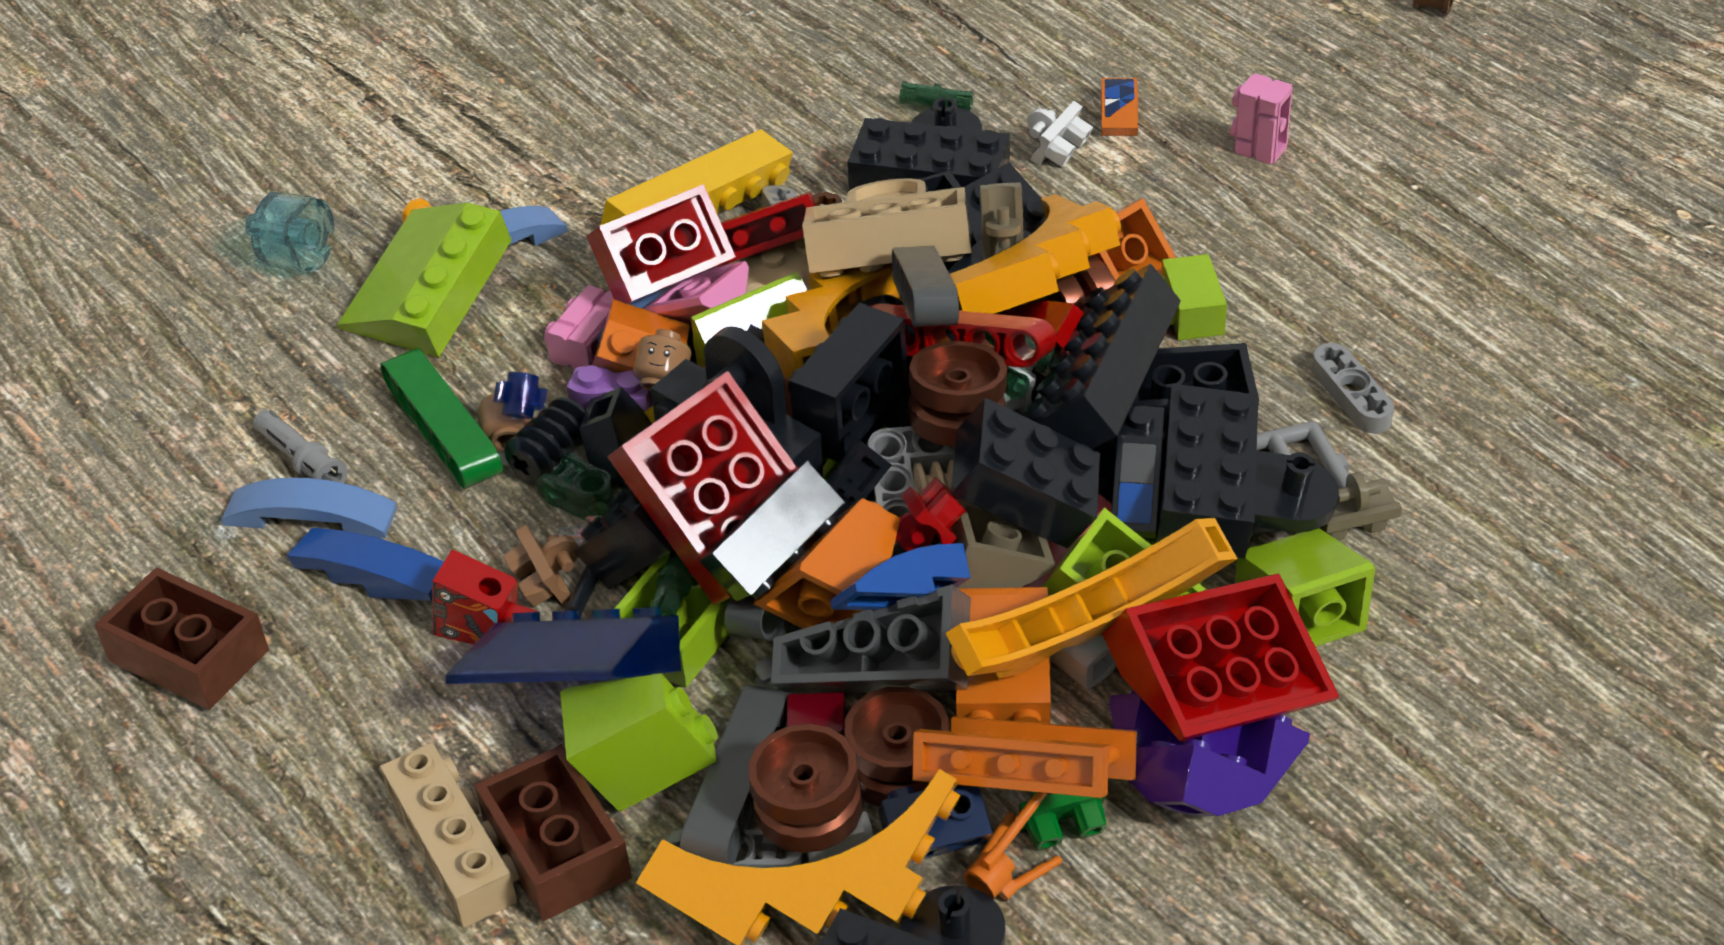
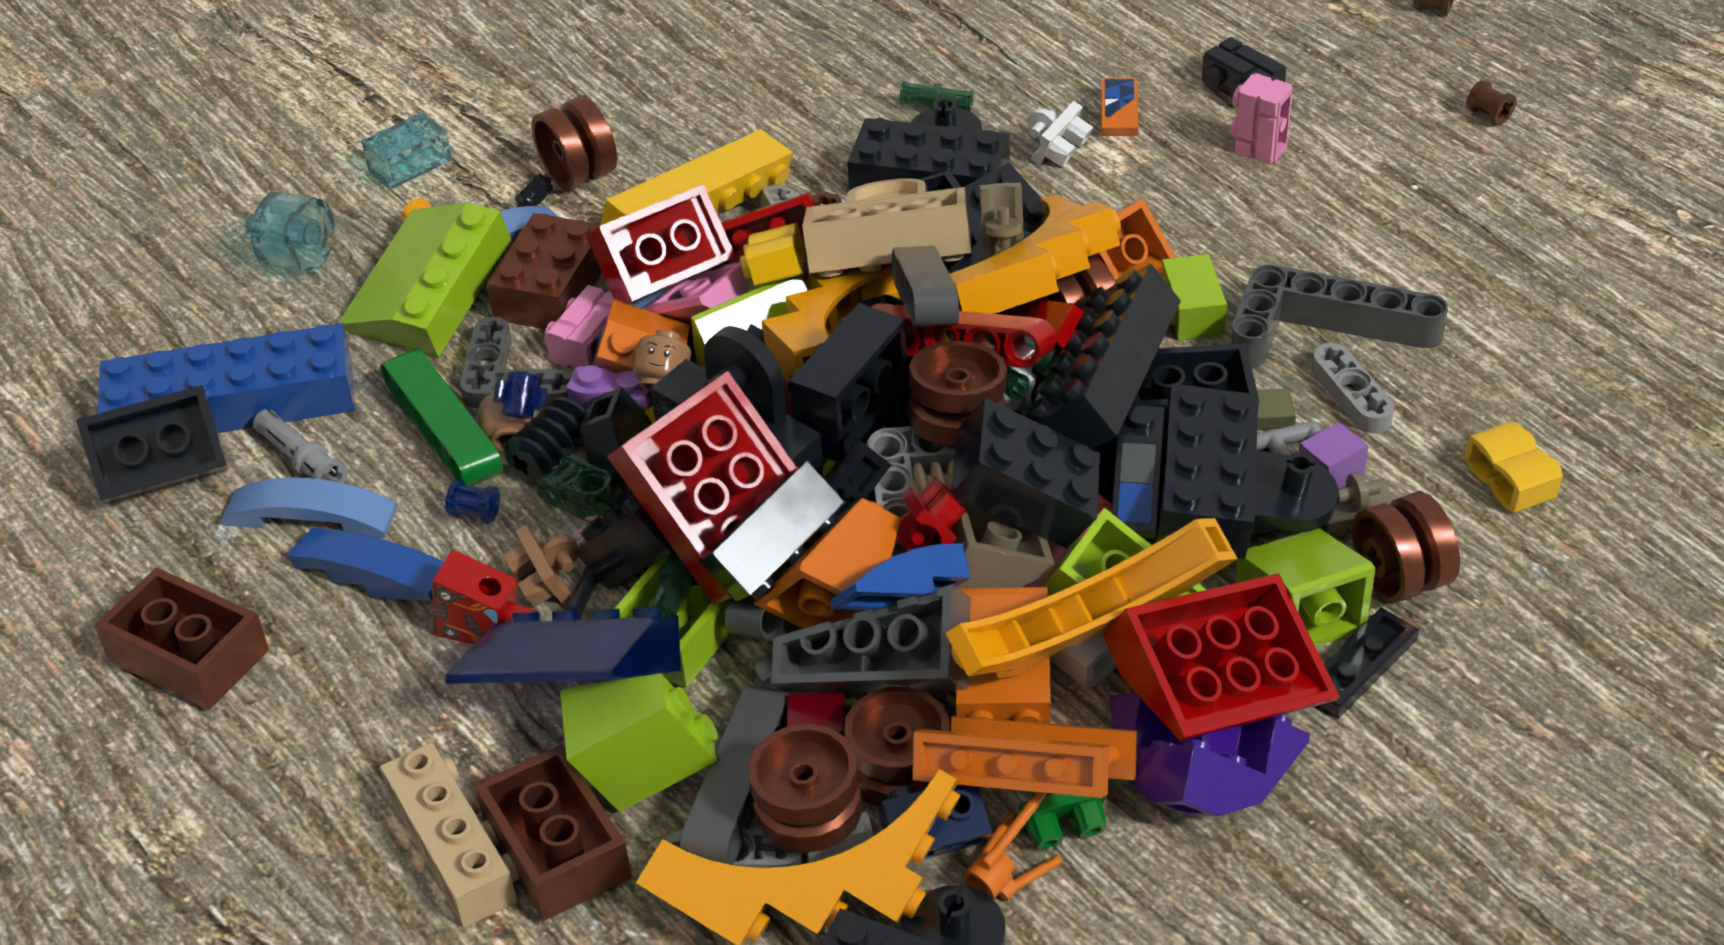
none -> black brick [76,385,229,505]
none -> blue brick [97,323,355,433]
none -> clear light blue brick [361,112,452,190]
none -> clear blue bush [445,479,500,524]
none -> dark grey beam [460,316,573,409]
none -> copper brick [487,213,602,330]
none -> black piece [515,174,553,207]
none -> copper wheel [531,96,618,191]
none -> yellow brick [740,223,806,287]
none -> black brick [1202,37,1286,98]
none -> dark grey beam [1231,264,1448,368]
none -> olive tile [1257,388,1296,429]
none -> medium lavender brick [1299,422,1368,488]
none -> black tile [1317,607,1419,719]
none -> copper wheel [1352,491,1460,604]
none -> yellow brick [1464,421,1563,513]
none -> reddish brown bush [1466,80,1517,125]

